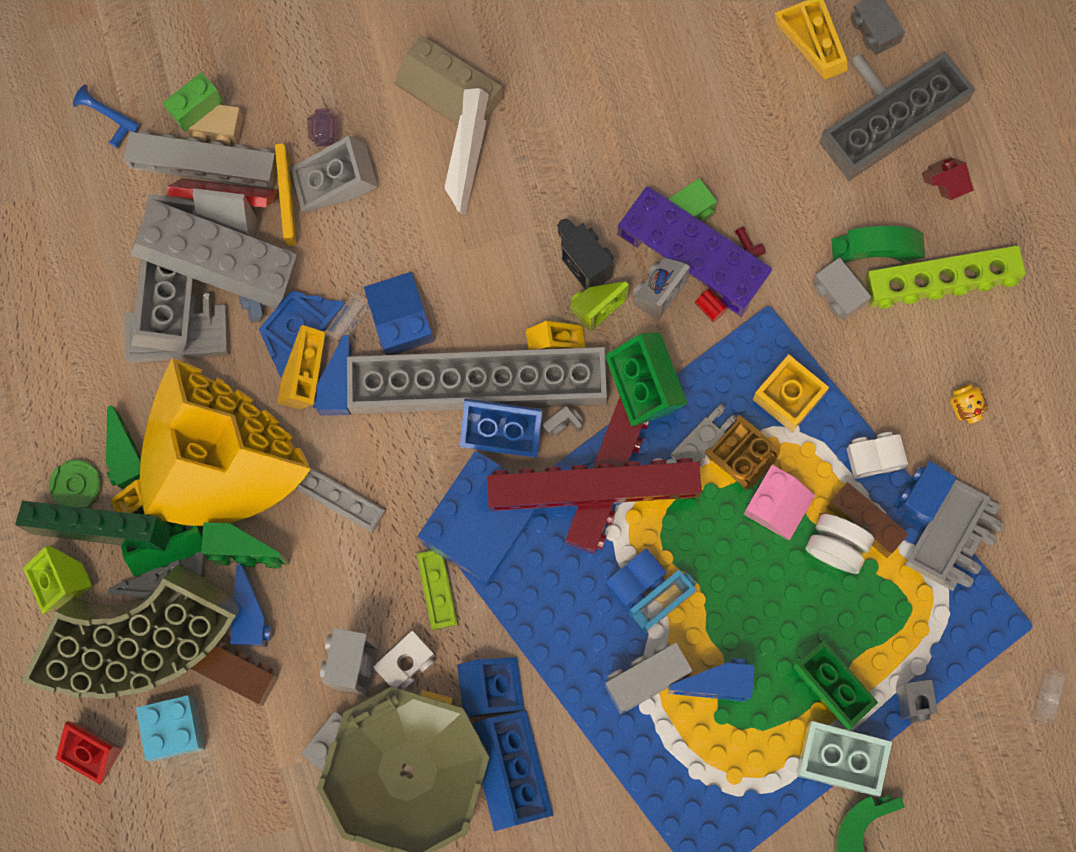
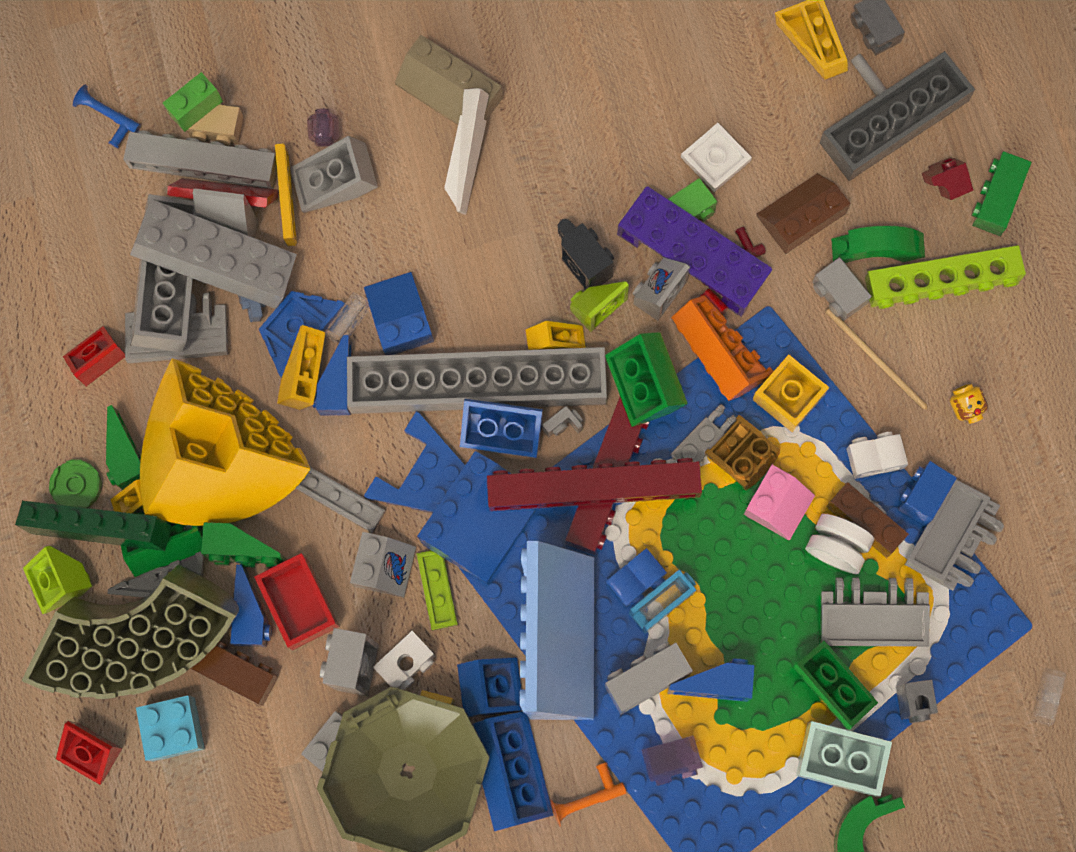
none -> red slope [63,326,125,387]
none -> red piece [254,553,340,650]
none -> light grey slope [350,532,416,598]
none -> blue wing [364,411,465,513]
none -> light blue slope [520,541,594,720]
none -> orange piece [550,762,626,827]
none -> clear purple brick [641,735,703,786]
none -> orange wedge [671,295,774,401]
none -> white plate [681,123,752,192]
none -> reddish brown slope [756,173,851,254]
none -> light grey hinge [821,578,930,647]
none -> tan axle [825,308,927,409]
none -> green brick [971,151,1032,237]

